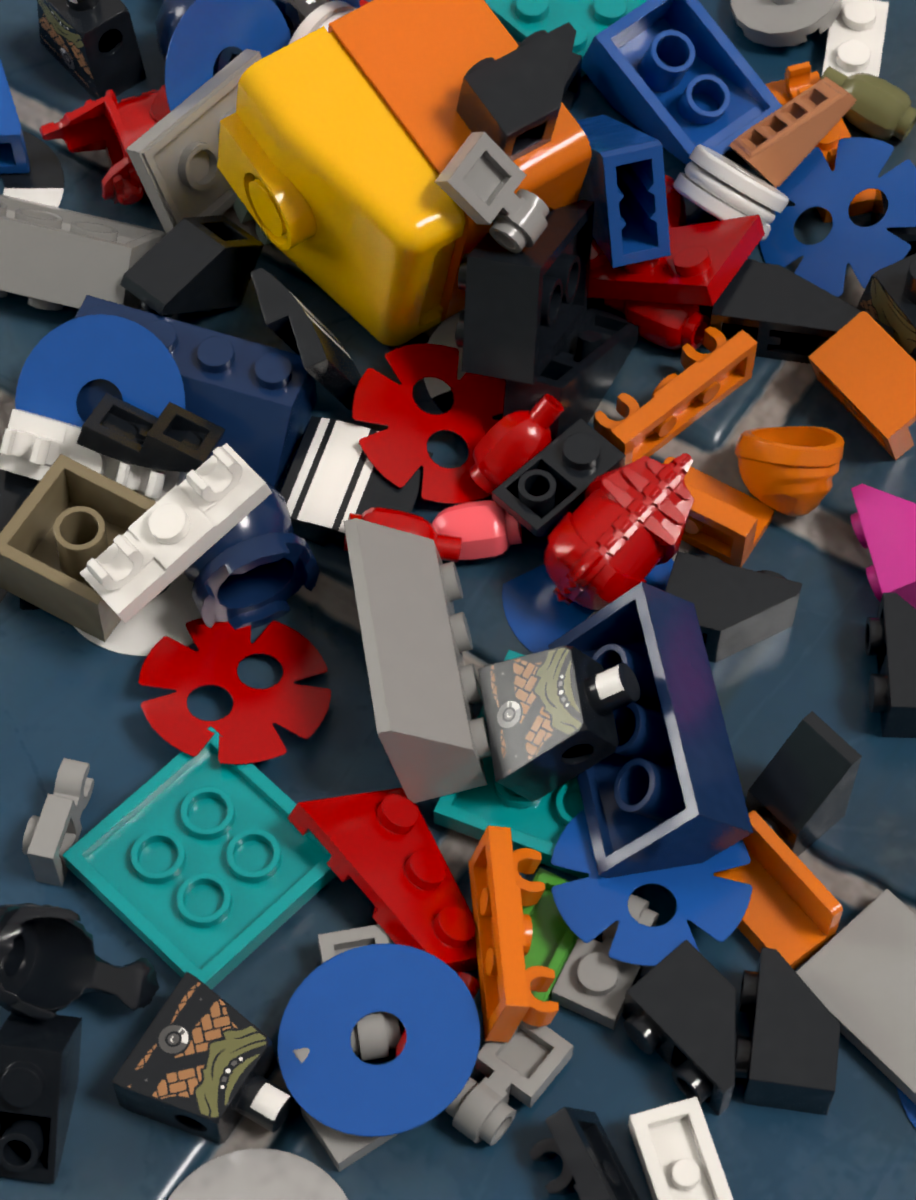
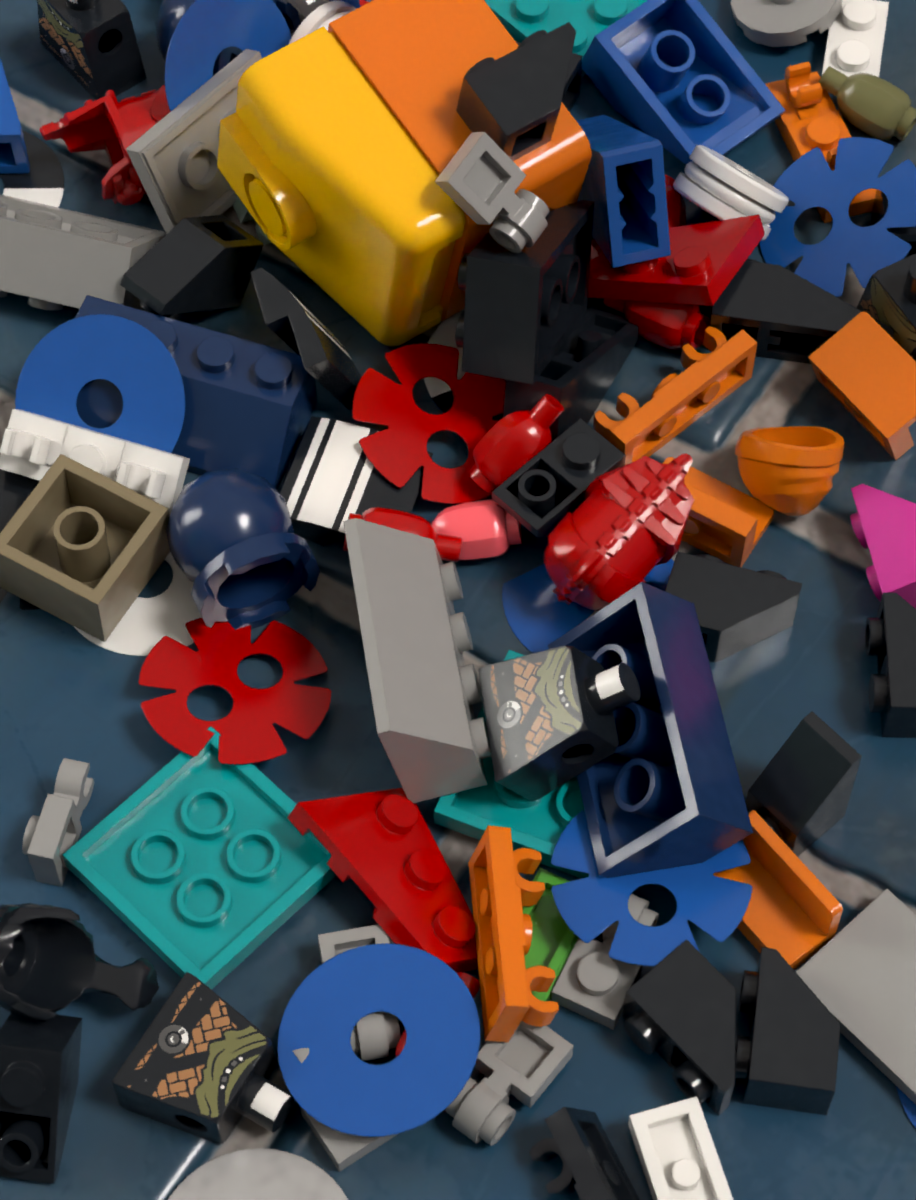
black slope [77,393,226,472] -> none
white plate [80,443,272,624] -> none
nougat slope [729,77,856,188] -> none

